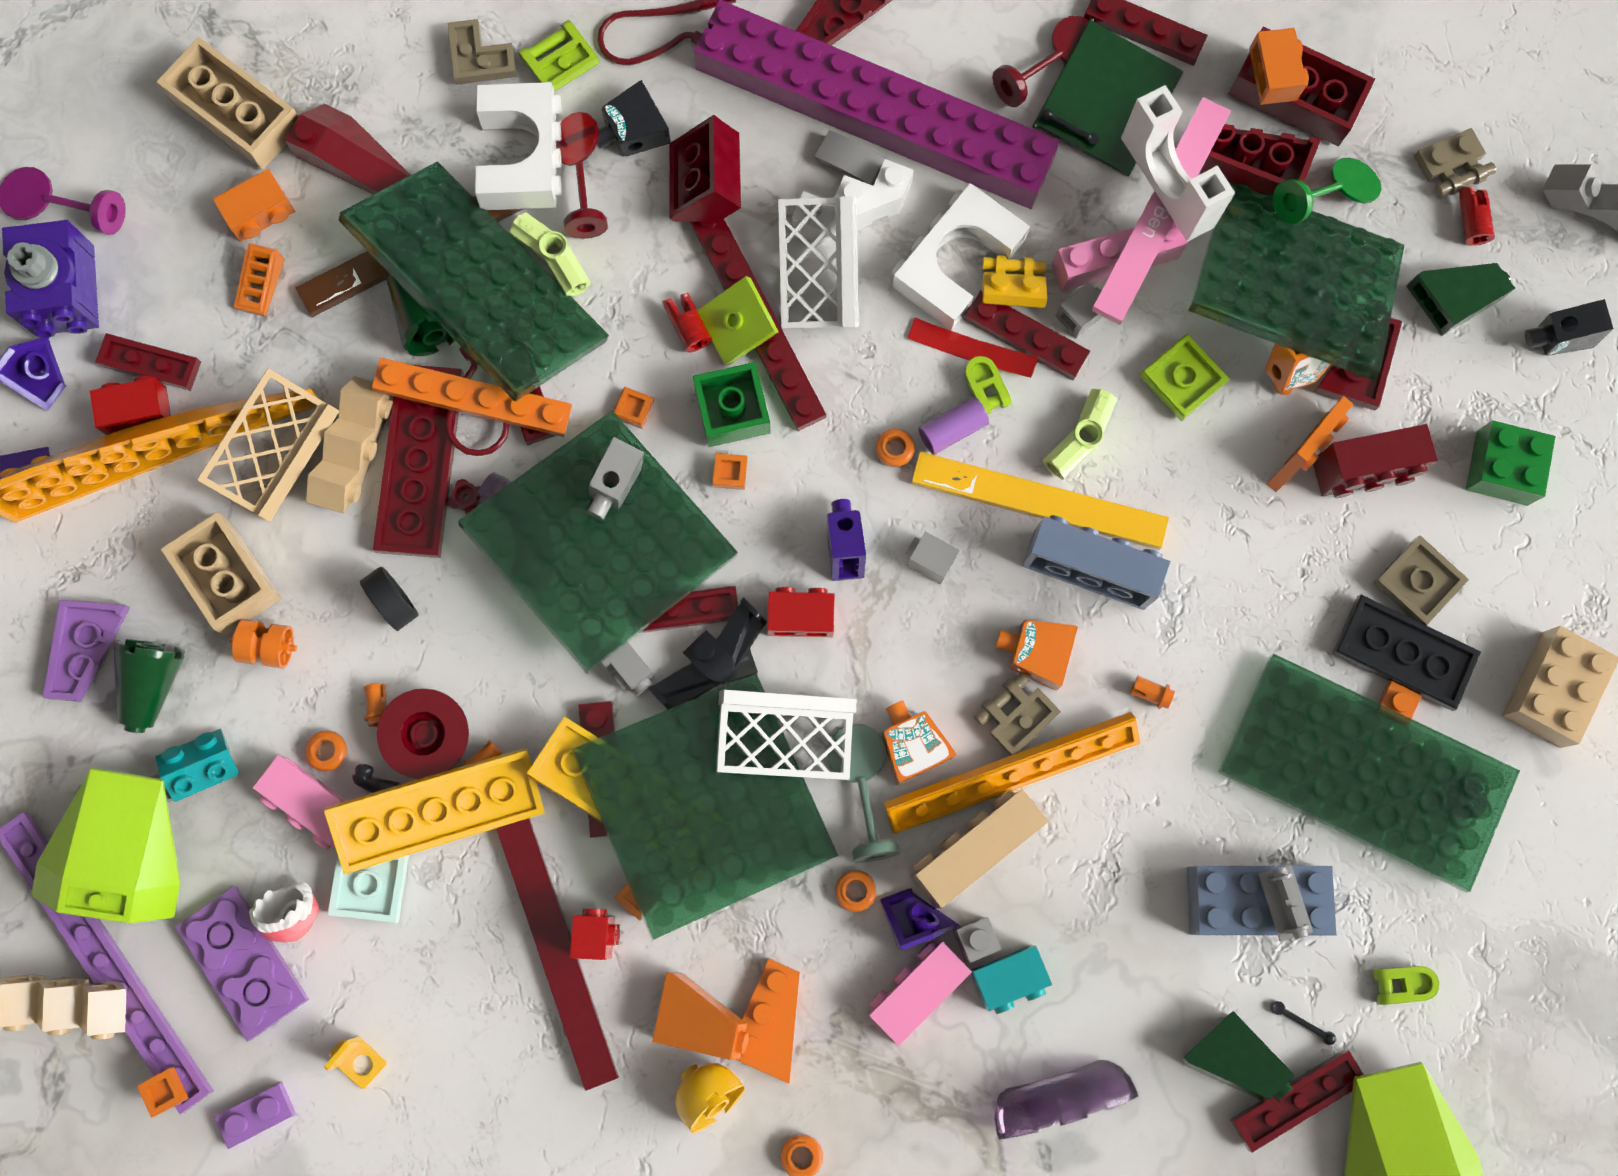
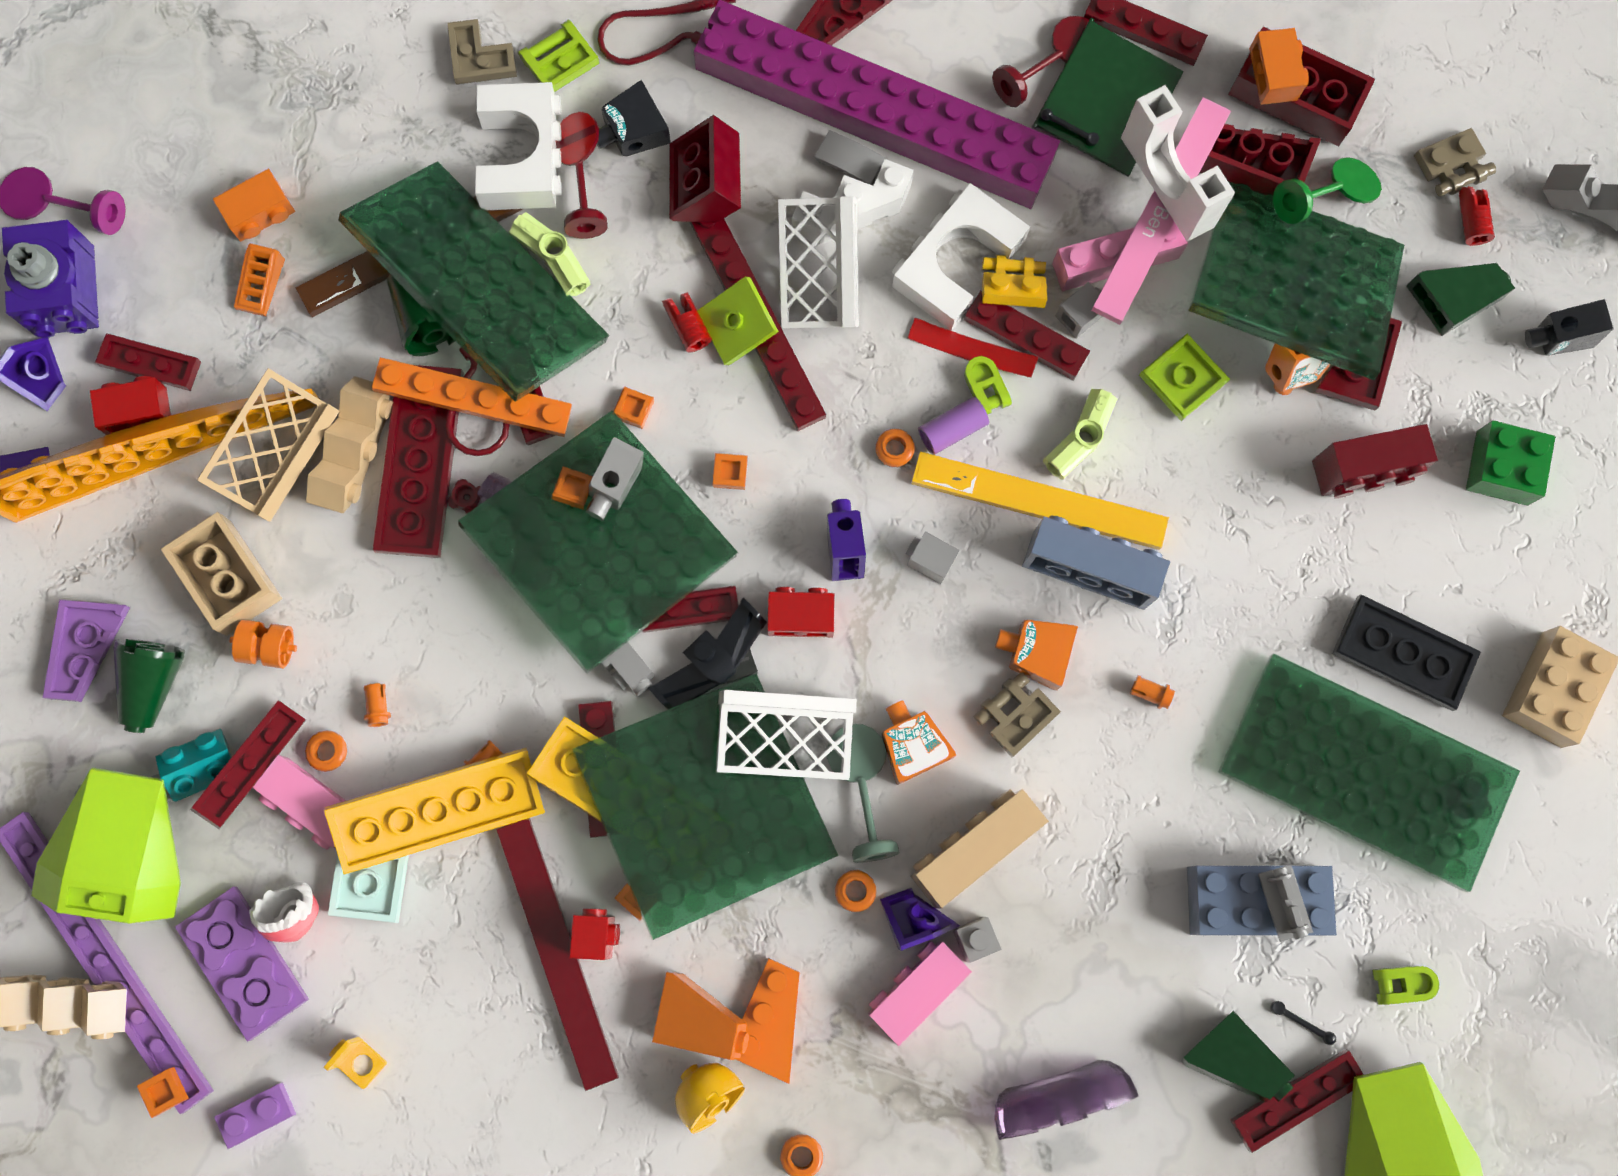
tan brick [156,37,298,171] -> none
dark red wedge [285,104,419,209] -> none
black arm [352,764,401,793] -> none
black tyre [360,567,419,631] -> none
dark red hat [377,689,469,779] -> none
green brick [692,362,771,448] -> none
light orange tile [883,712,1140,834] -> none
teal brick [970,945,1052,1014] -> none
orange wing [1266,396,1353,492] -> none
dark tan plate [1374,535,1469,625] -> none
orange plate [1374,681,1422,726] -> none
none -> dark red plate [190,700,306,829]
none -> orange tile [552,466,593,510]

